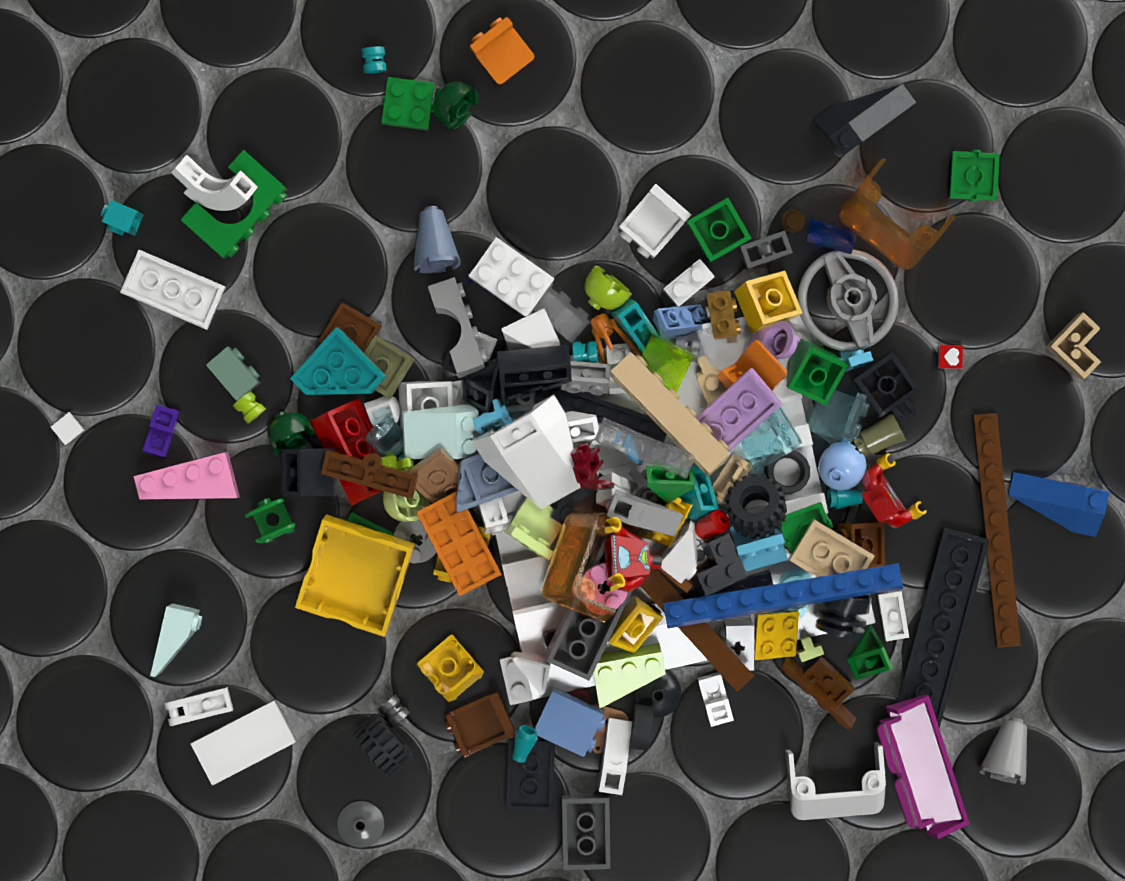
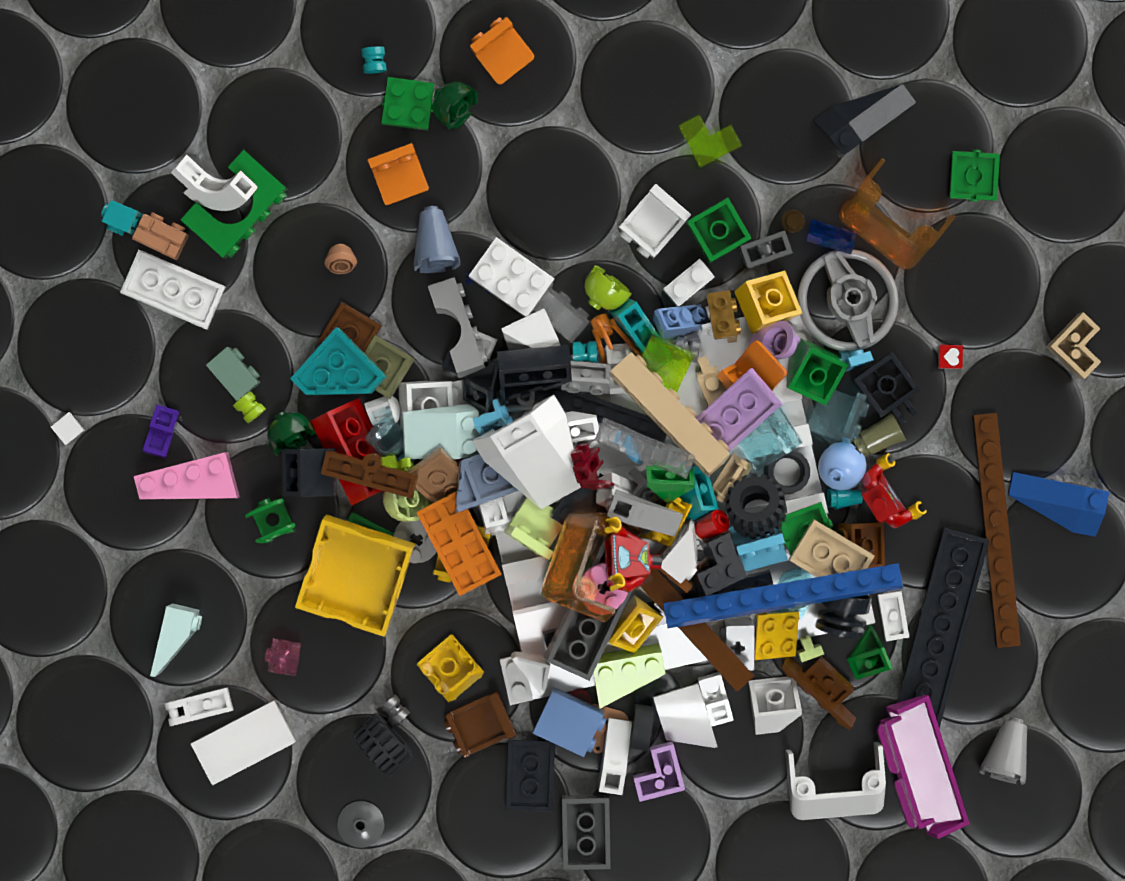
teal cone [512,726,538,763] -> none
none -> nougat brick [132,212,189,260]
none -> clear pink brick [265,639,301,676]
none -> nougat cone [325,244,357,274]
none -> orange bracket [368,143,429,205]
none -> lavender brick [633,741,685,802]
none -> white slope [653,683,717,748]
none -> clear neon green tile [678,115,742,168]
none -> white slope [749,676,802,735]

